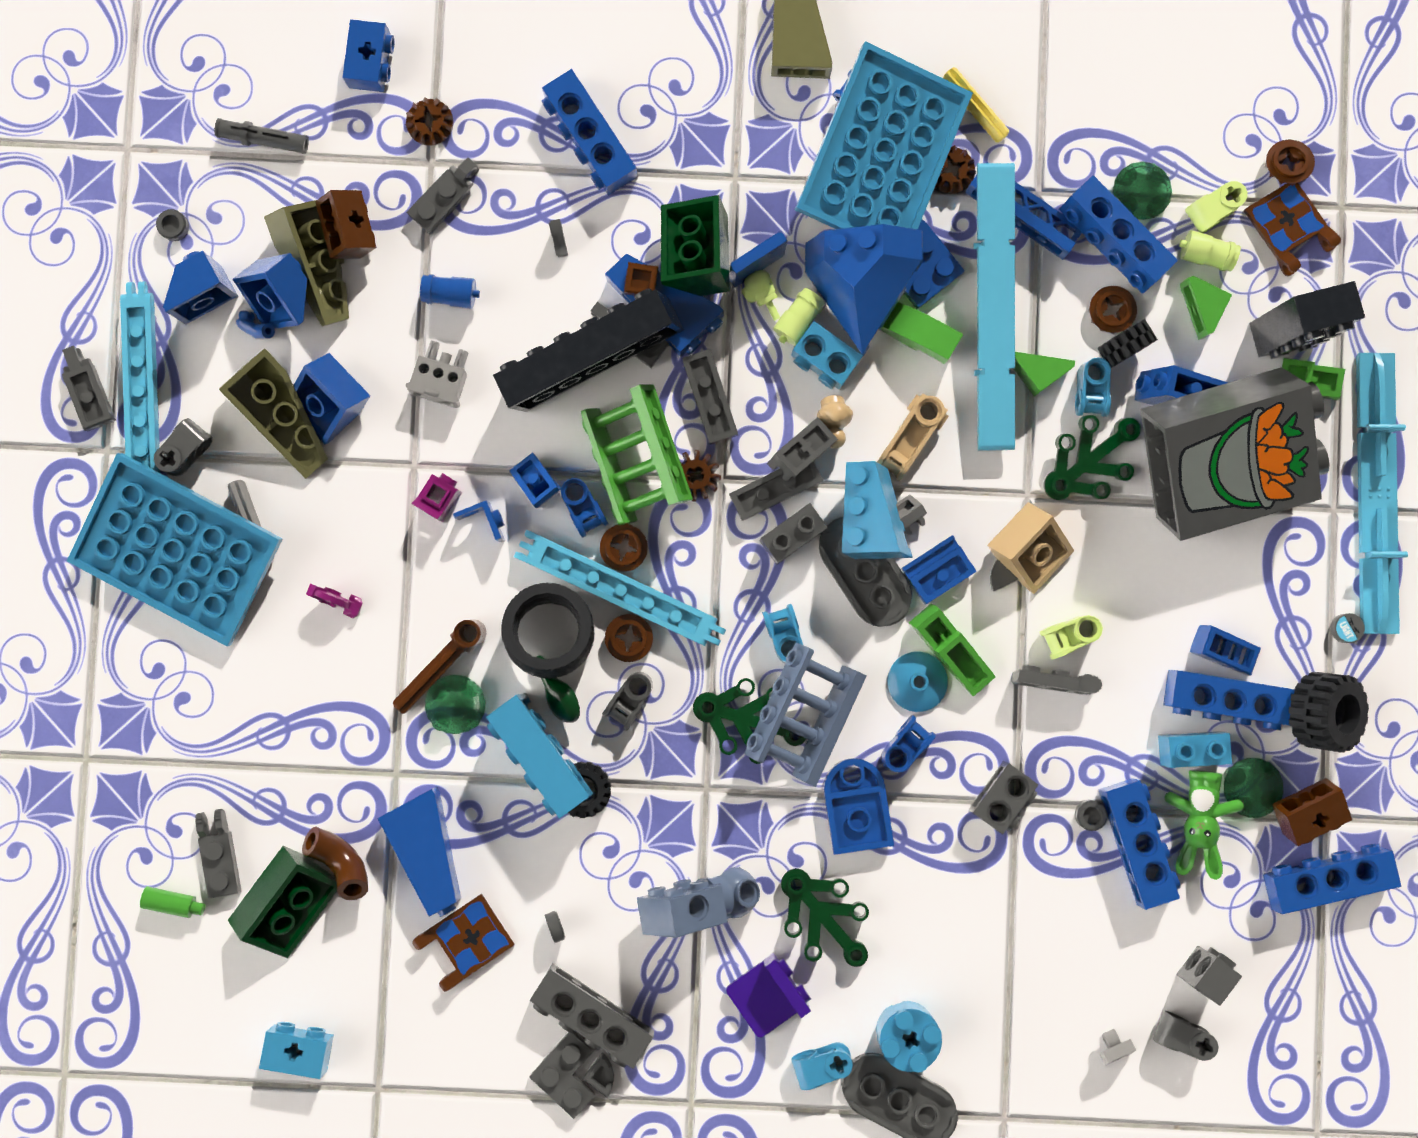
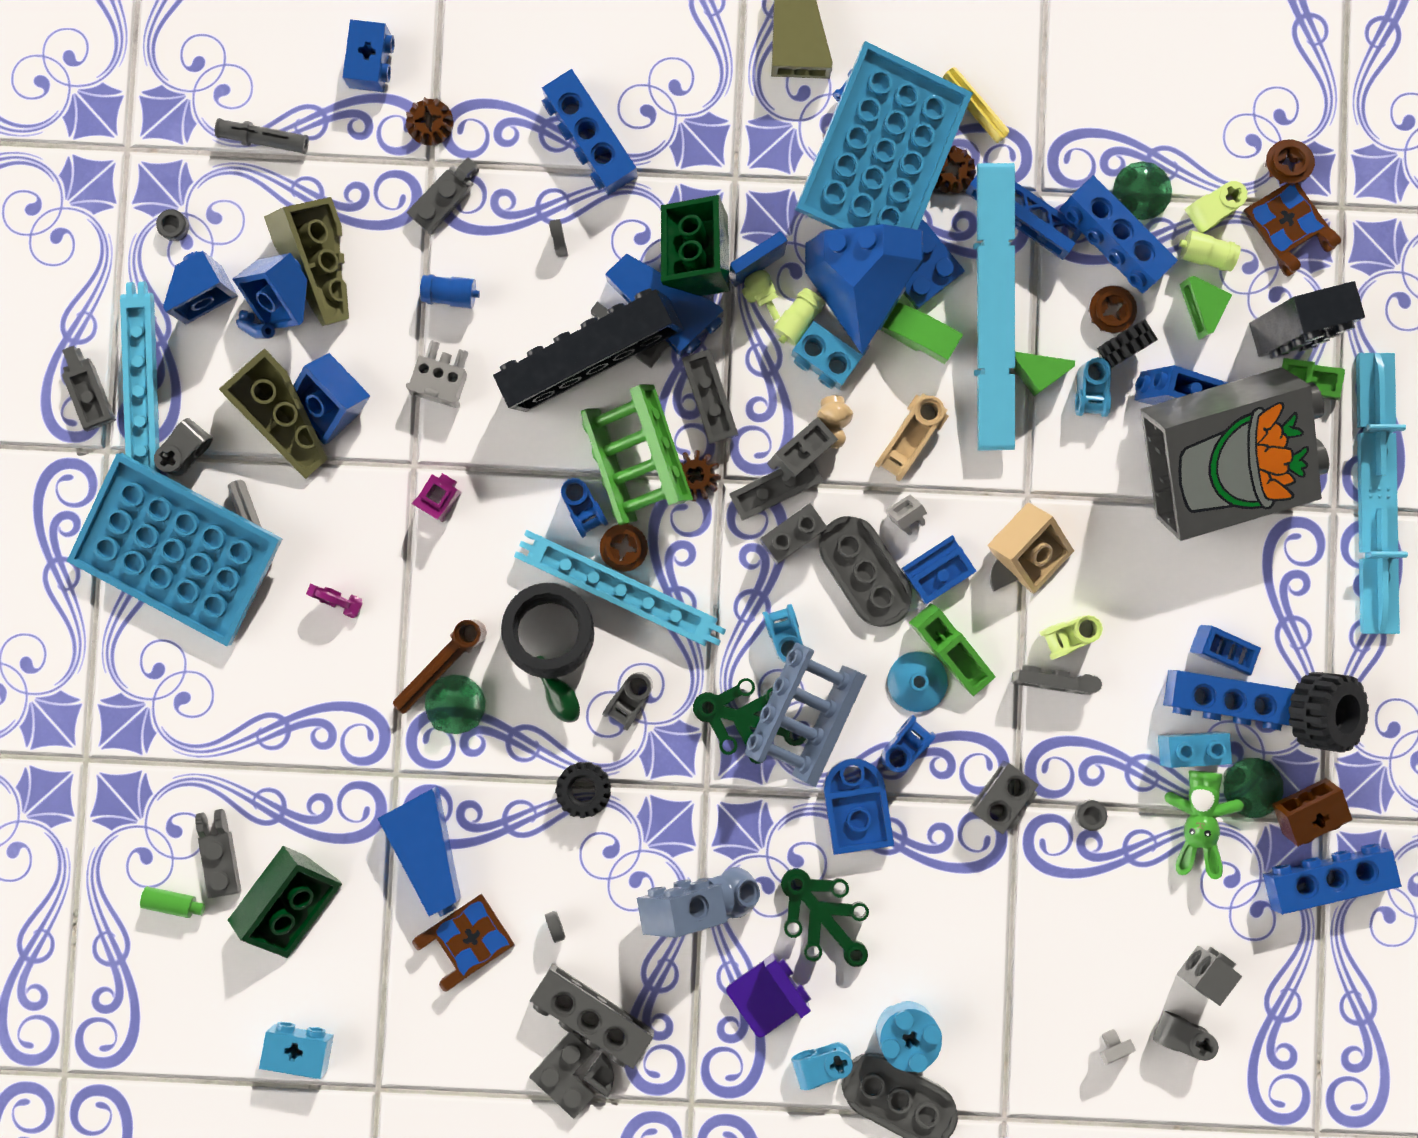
reddish brown cylinder [302,826,368,900] -> none
reddish brown brick [315,190,377,259] -> none
blue bracket [453,500,505,542] -> none
dark azure wedge [486,693,593,819] -> none
blue slope [509,452,561,509] -> none
reddish brown gear [605,614,653,662] -> none
reddish brown tile [624,262,659,296] -> none
dark azure wedge [842,461,913,559] -> none
dark green plant [1043,415,1141,500] -> none
blue brick [1098,778,1181,910] -> none
tile [1330,613,1365,643] -> none

